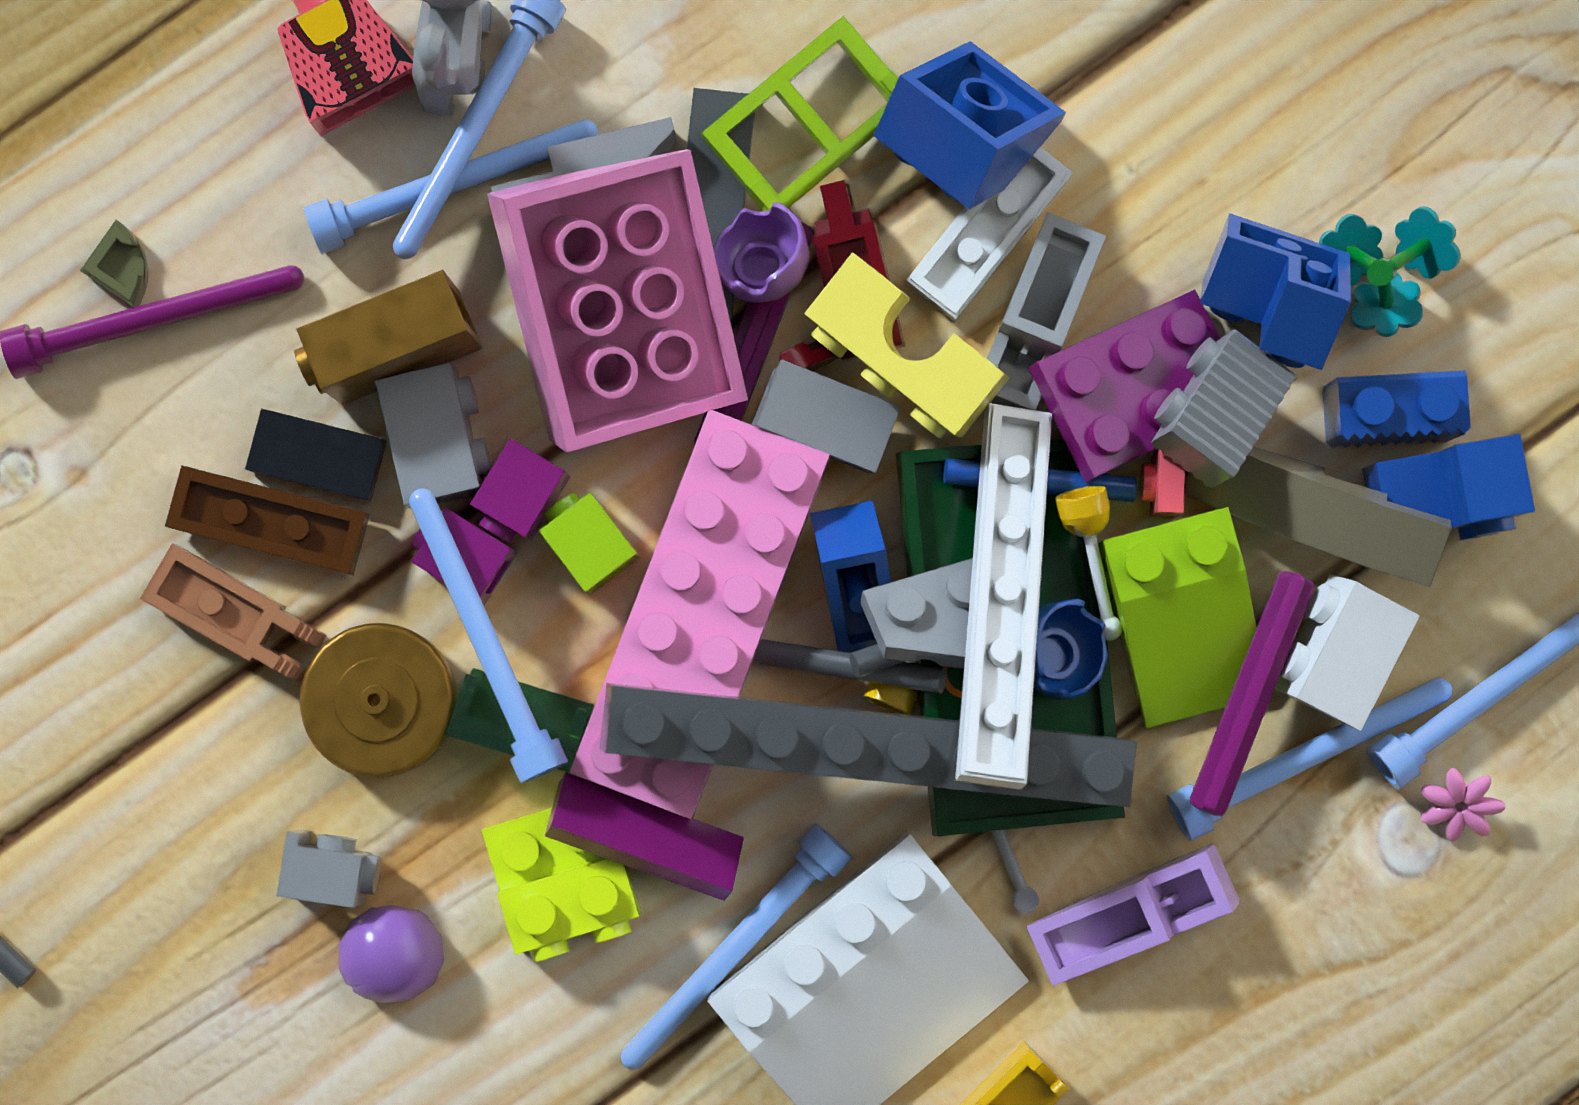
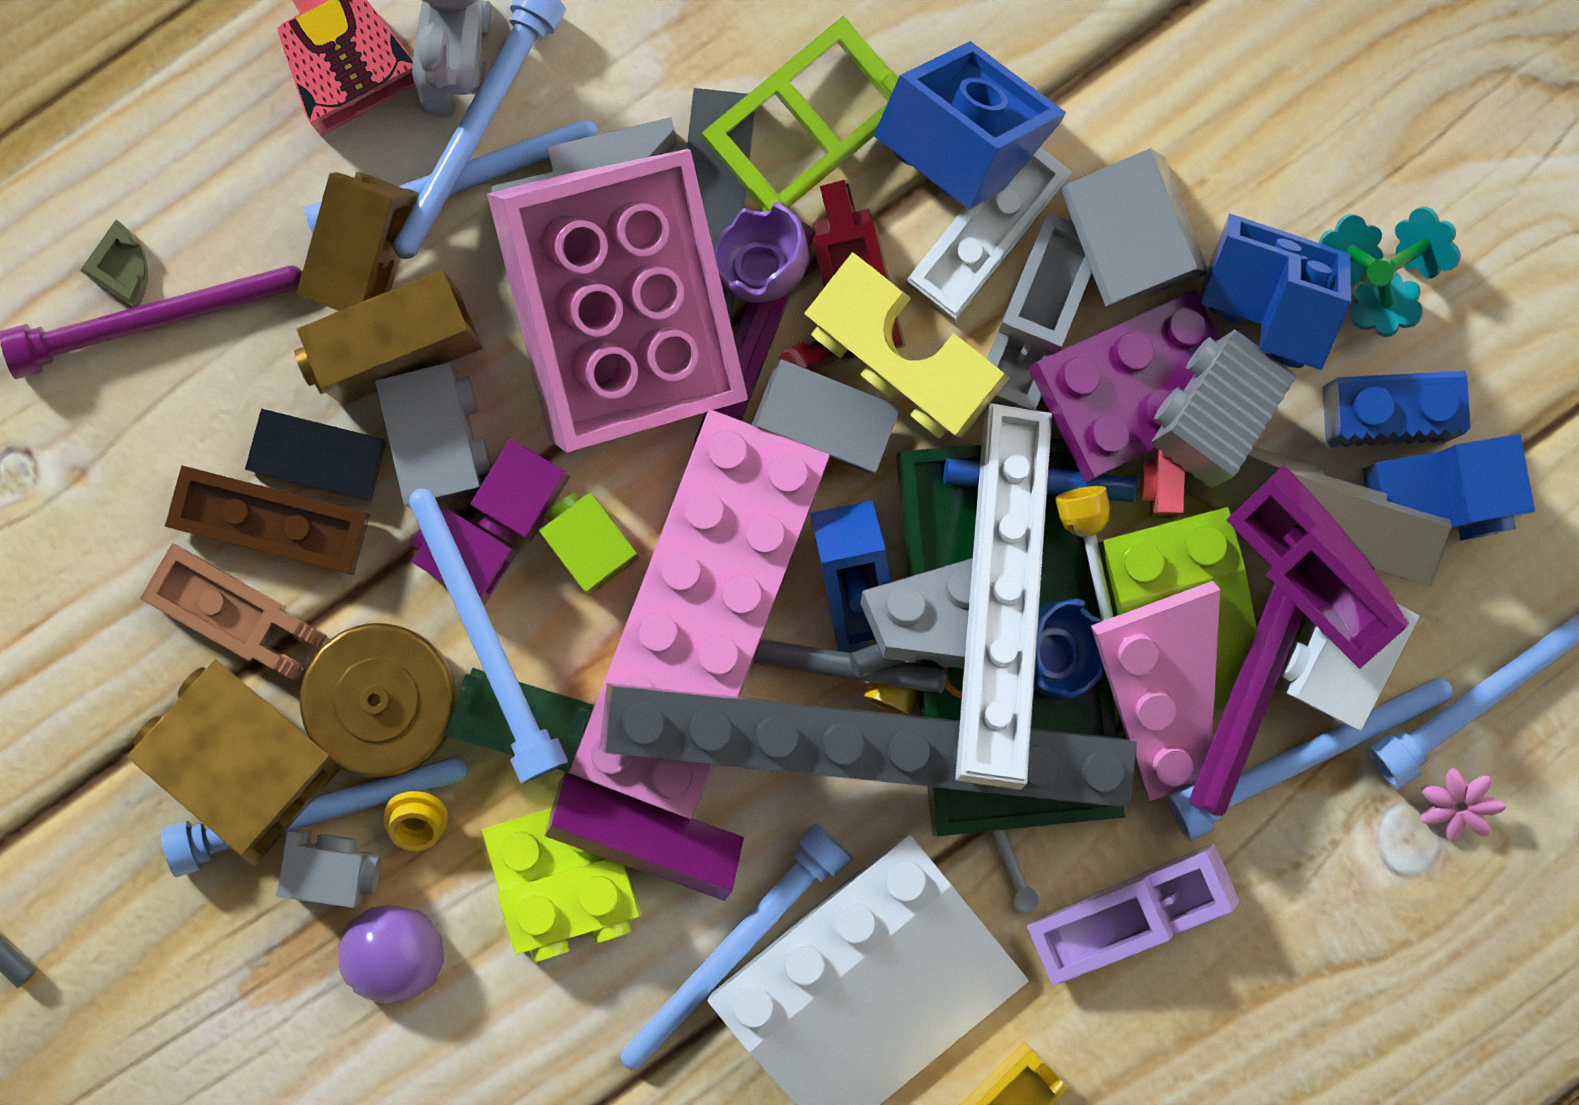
none -> pearl gold brick [126,659,340,866]
none -> light blue piece [161,757,467,877]
none -> pearl gold hinge [296,172,418,311]
none -> yellow plate [383,791,448,851]
none -> light grey slope [1060,148,1208,307]
none -> bright pink wing [1091,581,1220,802]
none -> magenta slope [1226,464,1409,669]

